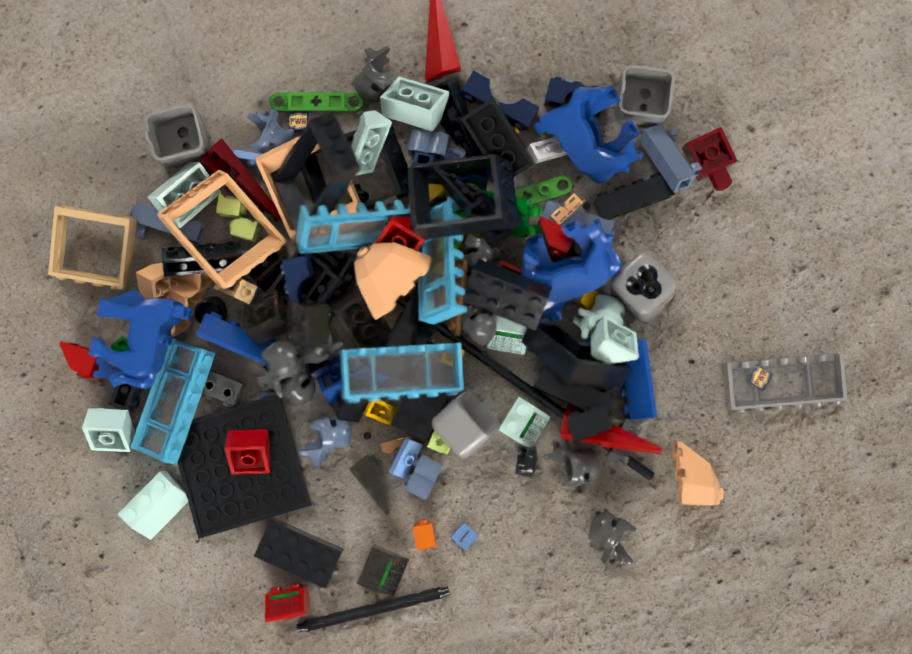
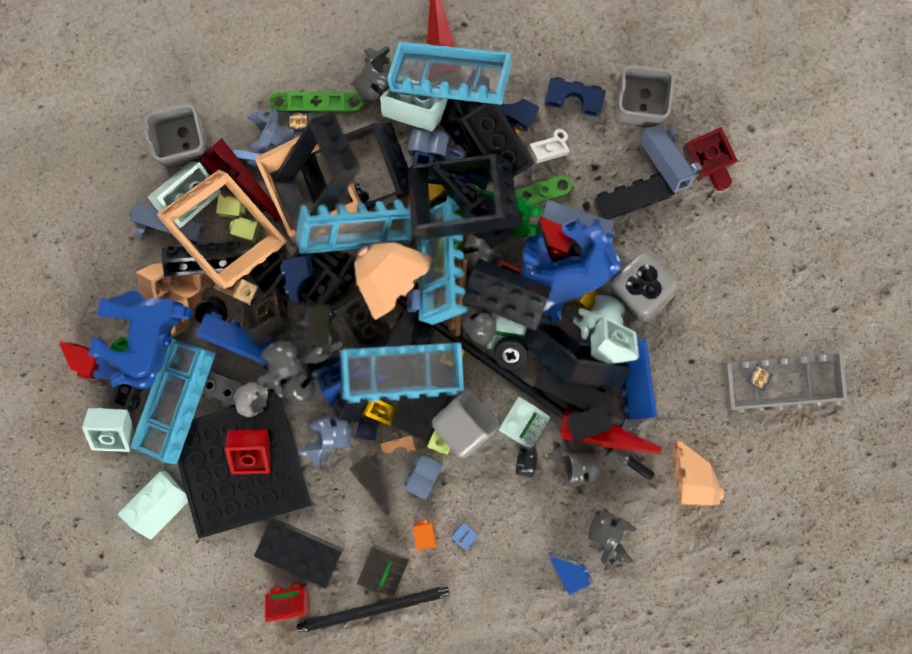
tan window [48,205,137,290] -> none
light aqua slope [351,110,392,176] -> none
red slope [375,217,425,251] -> none
light blue plate [389,437,423,479] -> none
blue piece [534,85,644,183] -> none
light nougat piece [550,193,585,225] -> none
none -> light grey hair [233,382,268,417]
none -> dark blue tile [356,418,379,441]
none -> window [387,42,513,105]
none -> medium blue tile [407,289,420,312]
none -> black bush [494,337,529,370]
none -> blue slope [548,552,591,596]

